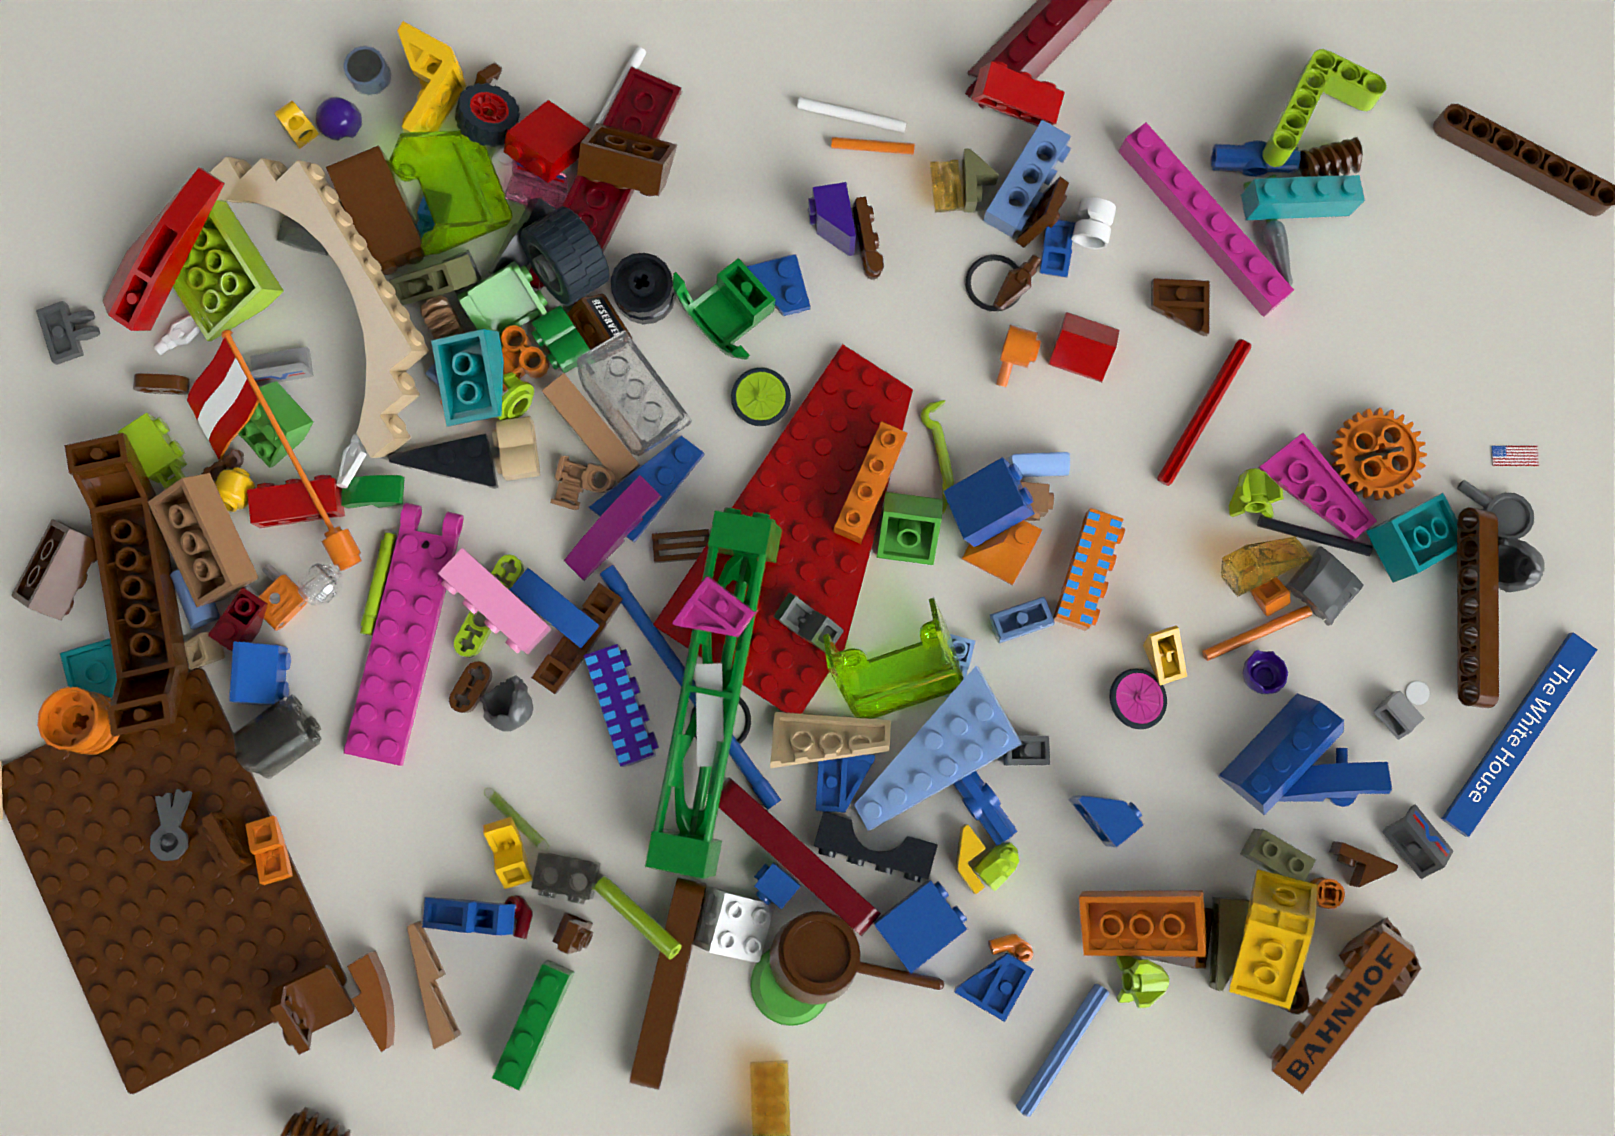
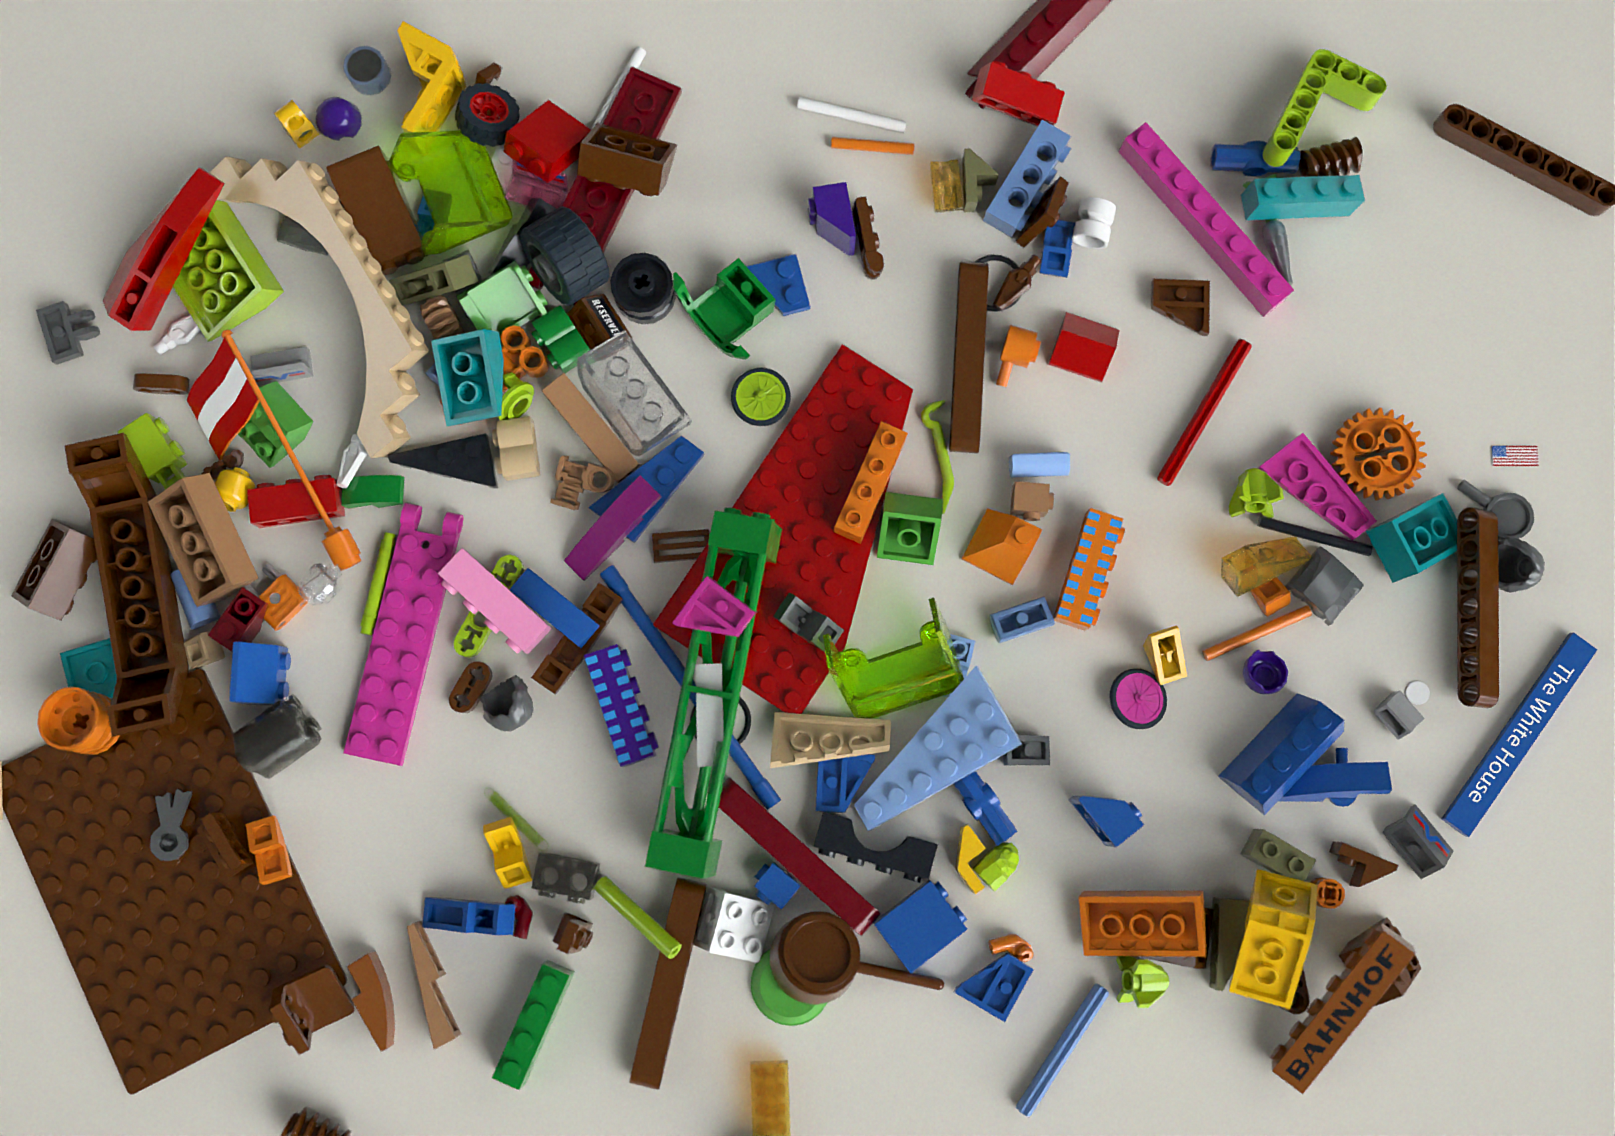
blue brick [943,457,1035,547] -> none
none -> reddish brown beam [949,262,989,454]

